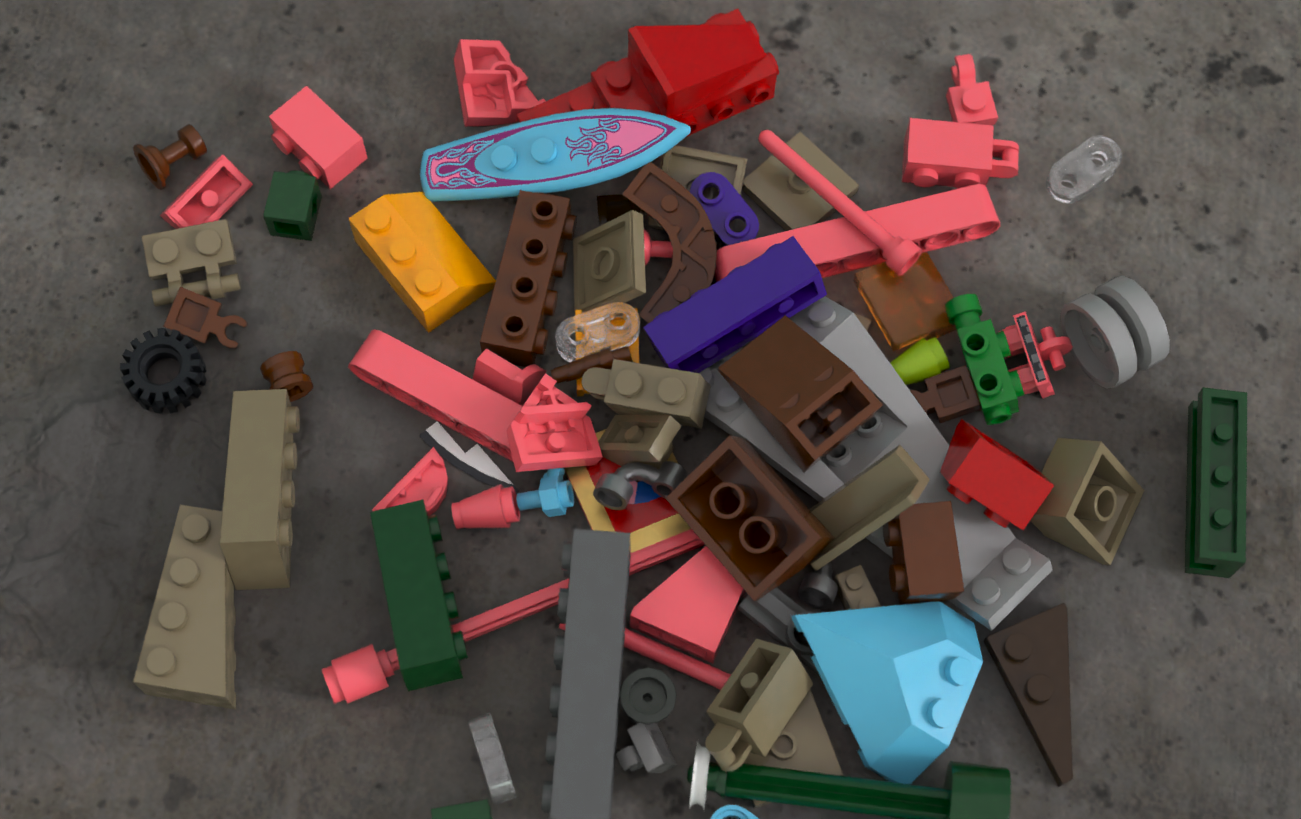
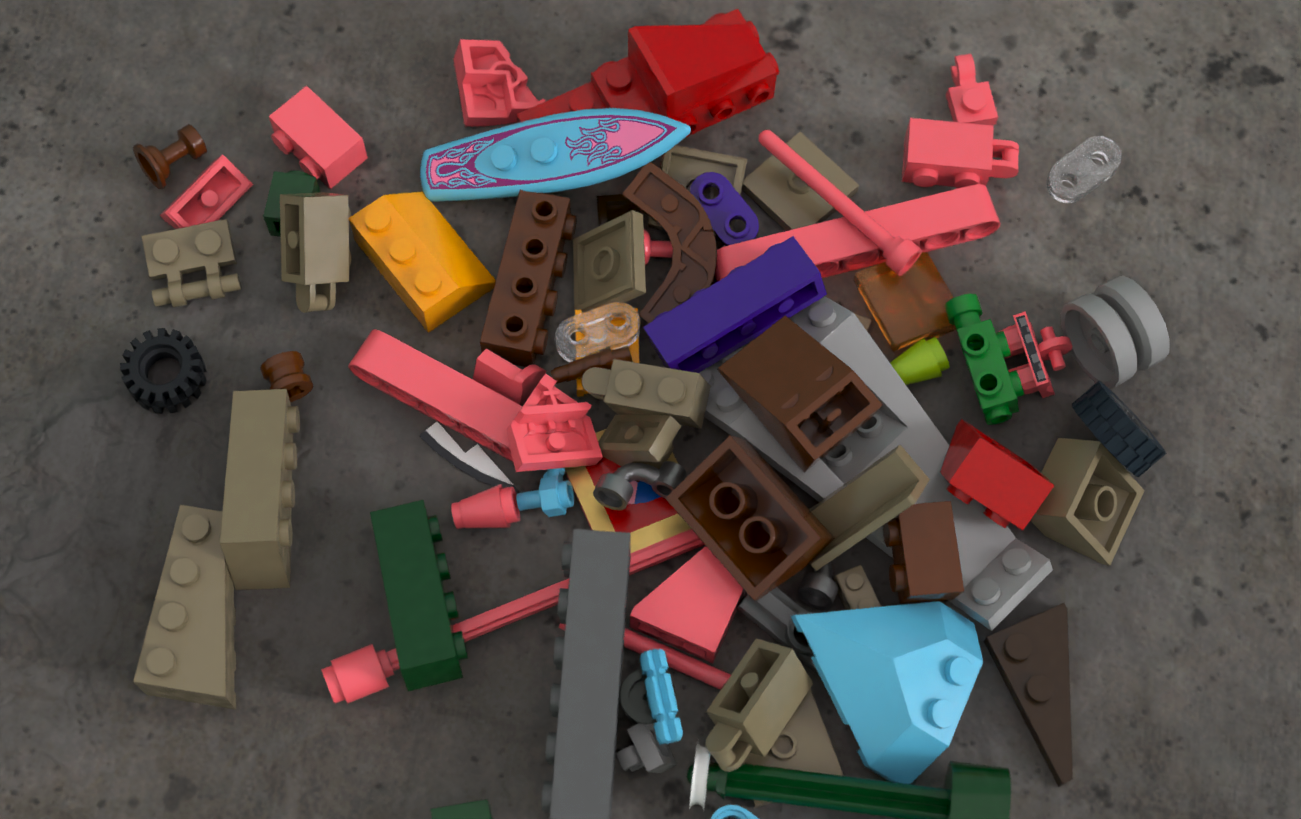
reddish brown plate [163,287,248,349] -> none
coral tile [372,447,449,516] -> none
clear beam [468,713,517,805] -> none
reddish brown plate [910,365,981,423] -> none
dark green brick [1185,387,1247,578] -> none
none -> dark tan brick [280,192,352,313]
none -> medium azure axle [640,649,683,744]
none -> black wheel [1071,381,1167,478]

